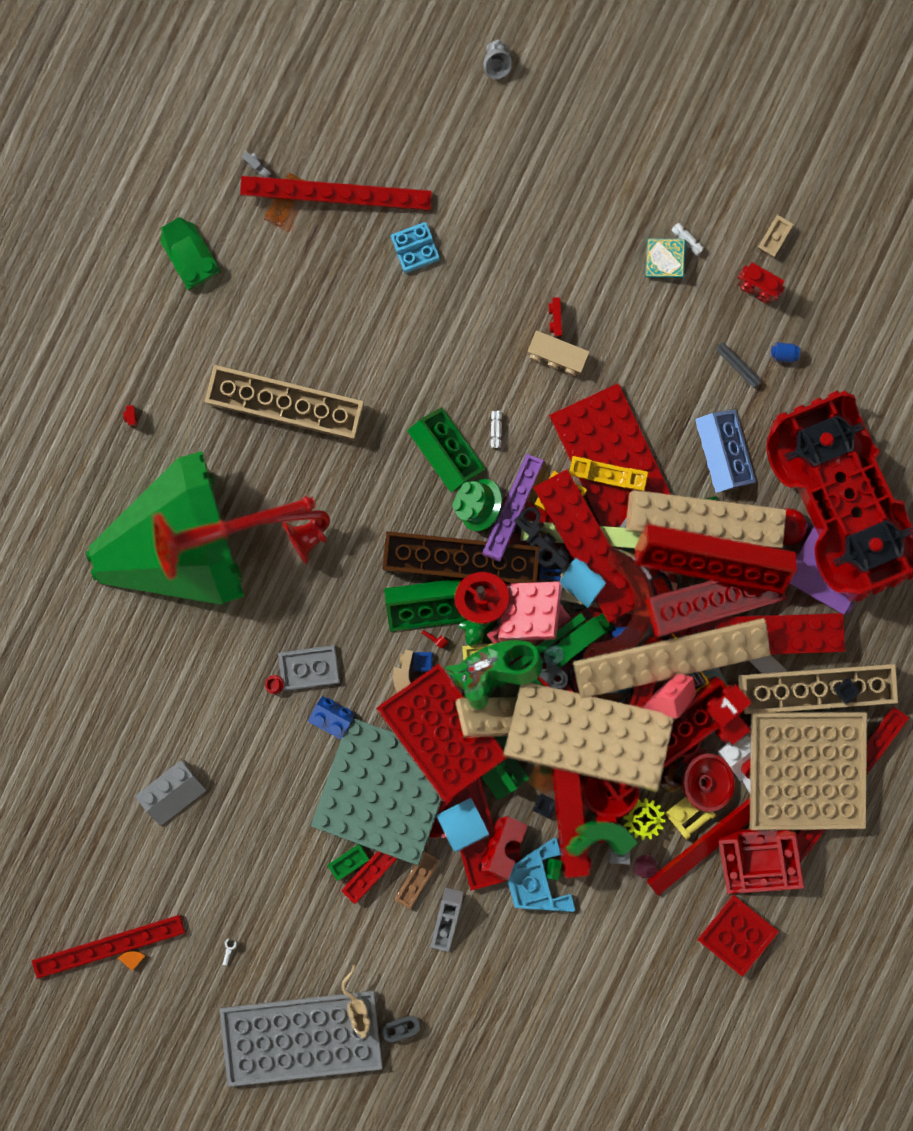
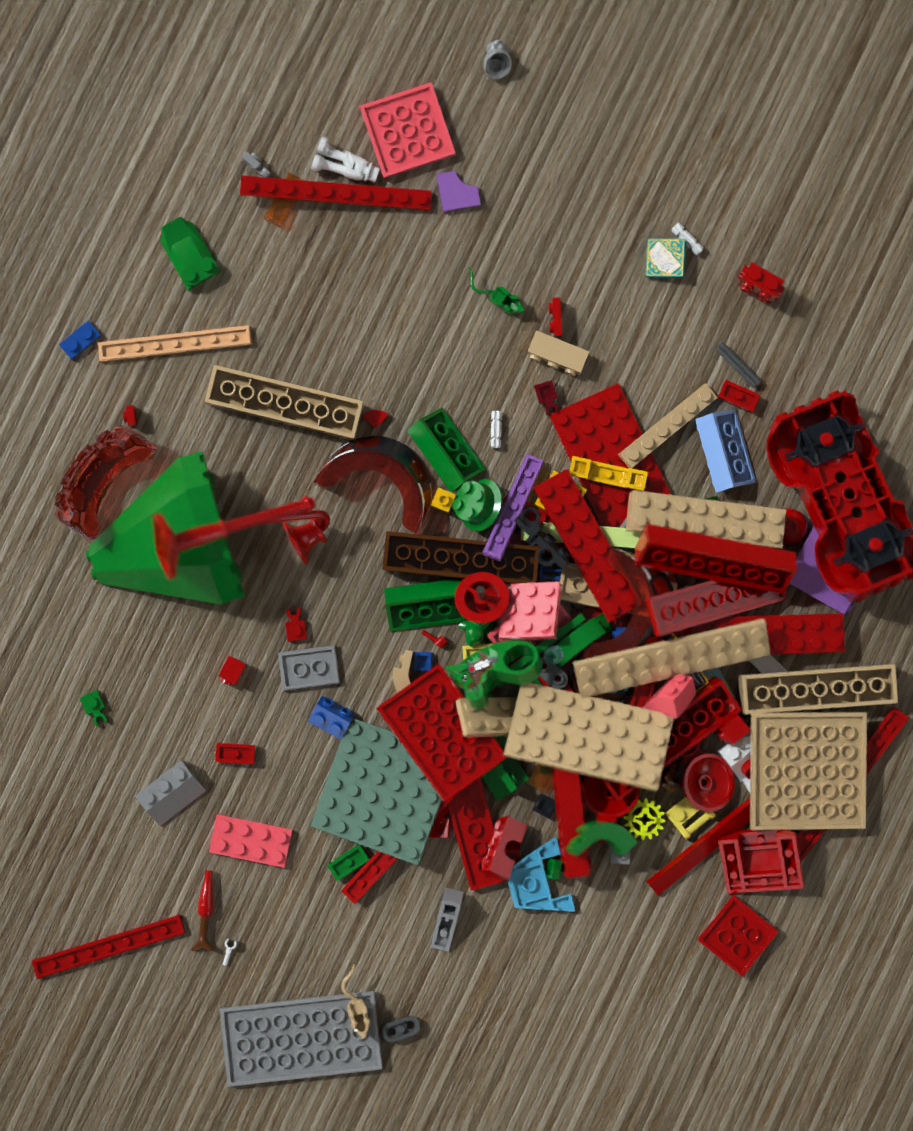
orange tile [118,951,146,971] -> none
red plate [265,675,284,694] -> none
medium azure slope [390,222,440,274] -> none
medium nougat tile [394,850,440,910] -> none
medium azure slope [436,798,489,853] -> none
medium azure slope [560,558,606,608] -> none
clear pink gear [634,854,658,879] -> none
red brick [706,685,752,728] -> none
tan plate [757,215,793,258] -> none
blue brick [771,342,800,363] -> none
black tile [832,677,861,705] -> none
none -> clear red windscreen [54,426,158,543]
none -> blue plate [59,321,101,360]
none -> green plate [79,690,108,726]
none -> light nougat tile [98,325,252,362]
none -> red piece [191,870,214,951]
none -> coral plate [209,814,293,868]
none -> red plate [215,743,255,764]
none -> red brick [218,656,247,687]
none -> red plate [285,607,307,642]
none -> white piece [311,136,380,182]
none -> clear red windscreen [313,436,432,534]
none -> coral plate [360,82,456,179]
none -> red tile [362,410,389,429]
none -> yellow brick [431,487,456,514]
none -> medium lavender tile [437,171,481,212]
none -> green animal [468,267,525,315]
none -> dark red plate [534,380,559,416]
none -> tan plate [618,383,718,468]
none -> red plate [718,379,760,413]

